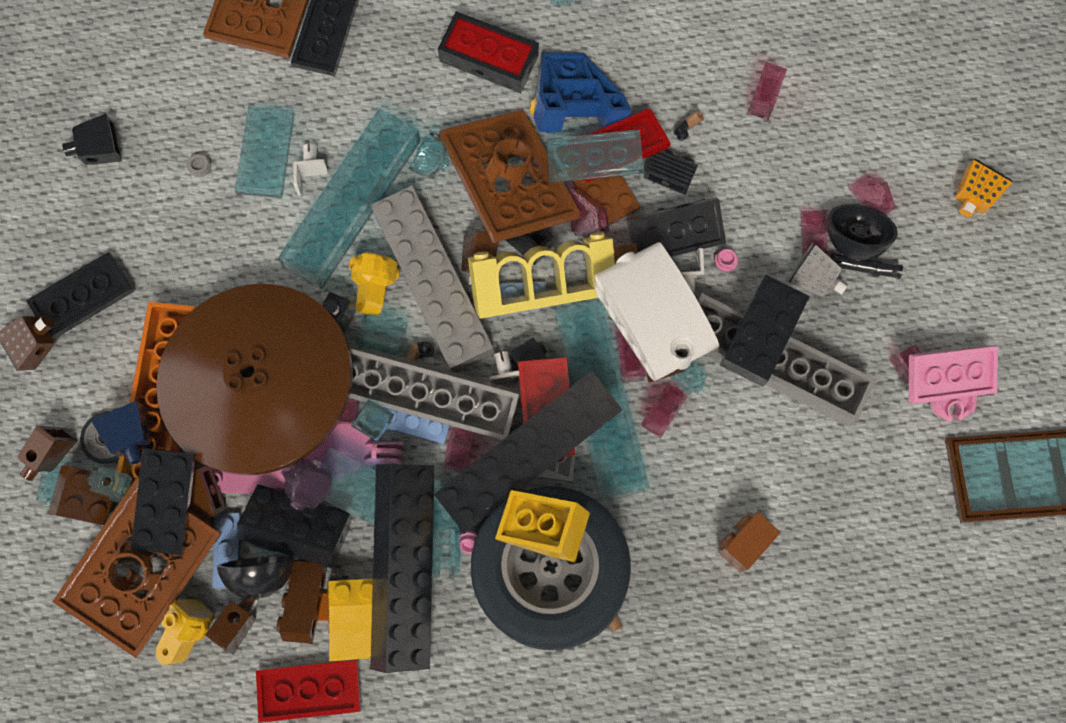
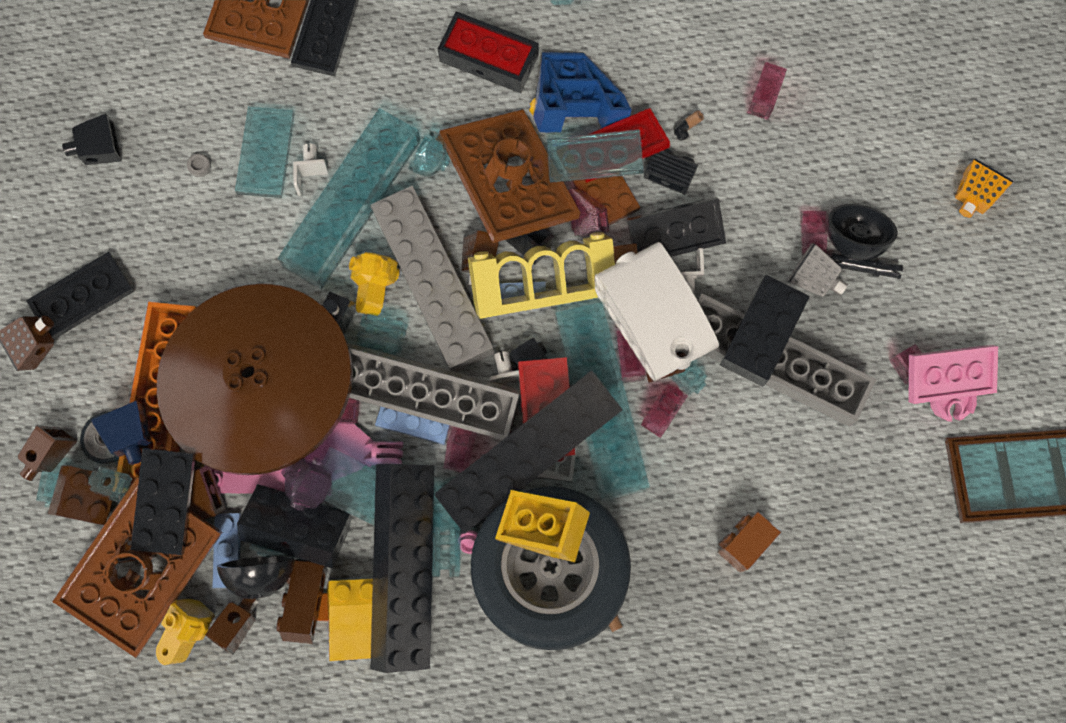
red plate [256,660,361,723] -> none
clear light blue piece [351,399,395,441] -> none
arm [404,342,434,361] -> none
bright pink plate [714,249,738,272] -> none
clear pink slope [848,174,896,215] -> none

